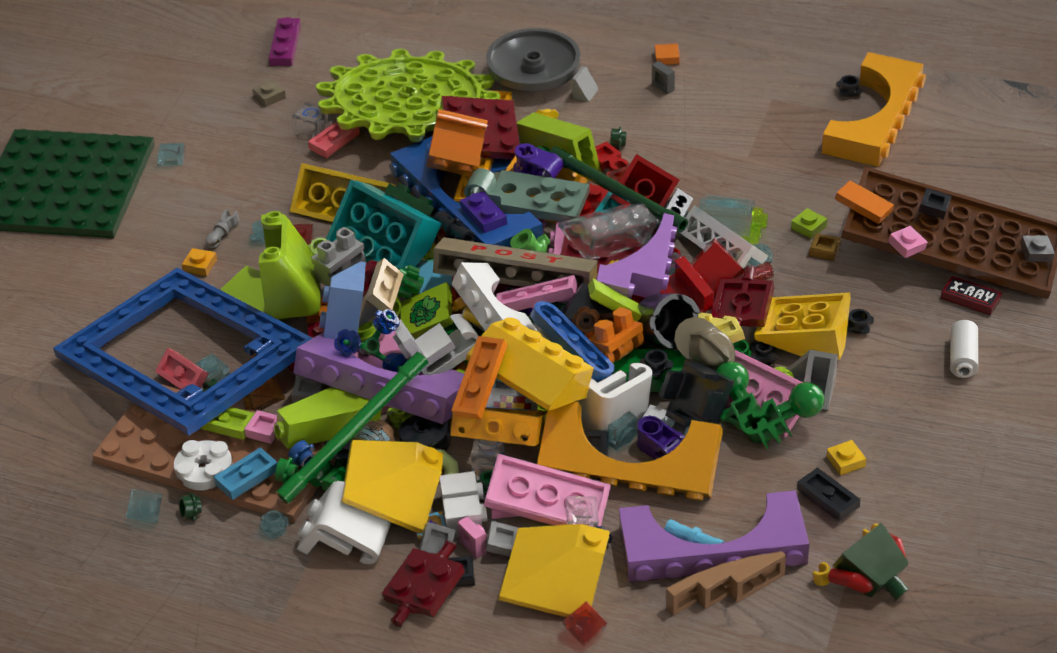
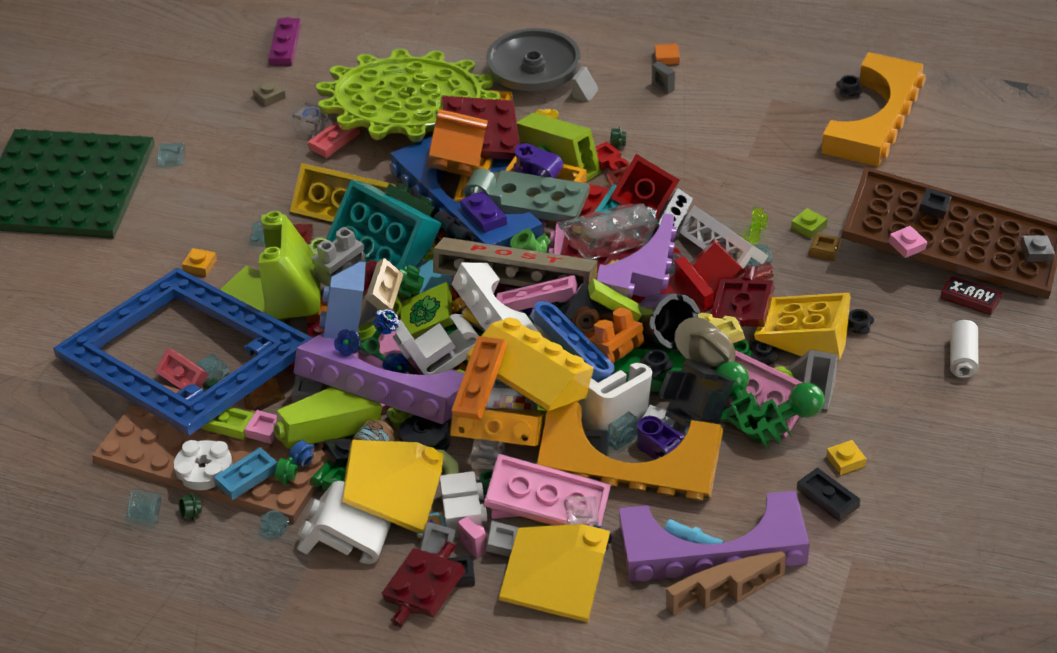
light grey piece [205,209,240,248] -> none
green piece [276,352,429,504] -> none
dark green piece [550,146,688,232] -> none
clear red plate [563,601,608,646] -> none
clear light blue tile [699,194,756,215] -> none
dark green torso [812,523,909,601] -> none
orange tile [835,180,894,224] -> none

